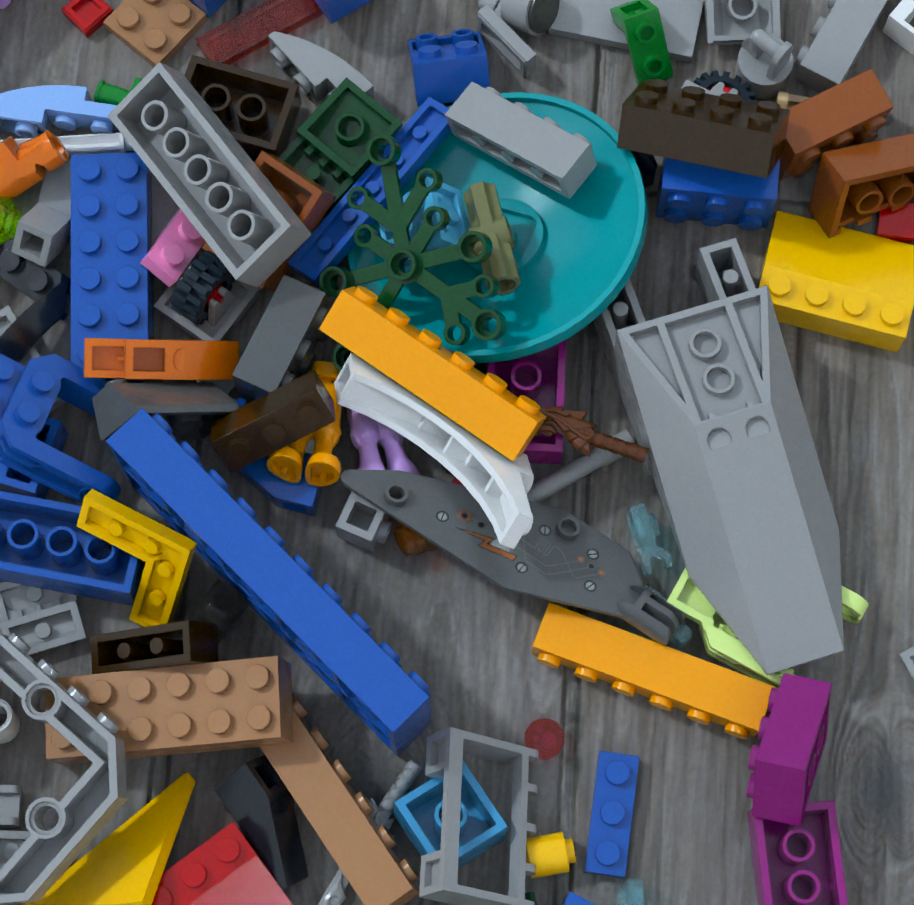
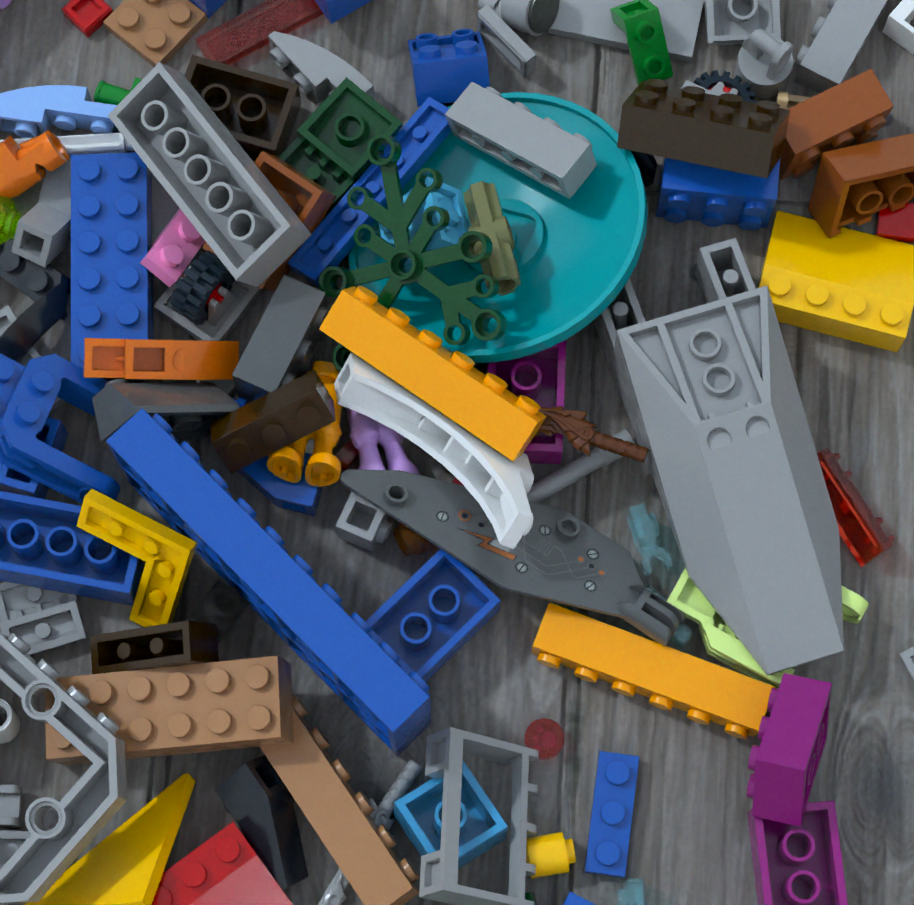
none -> clear red tile [335,440,359,477]
none -> blue brick [365,549,501,682]
none -> clear red plate [817,448,895,567]

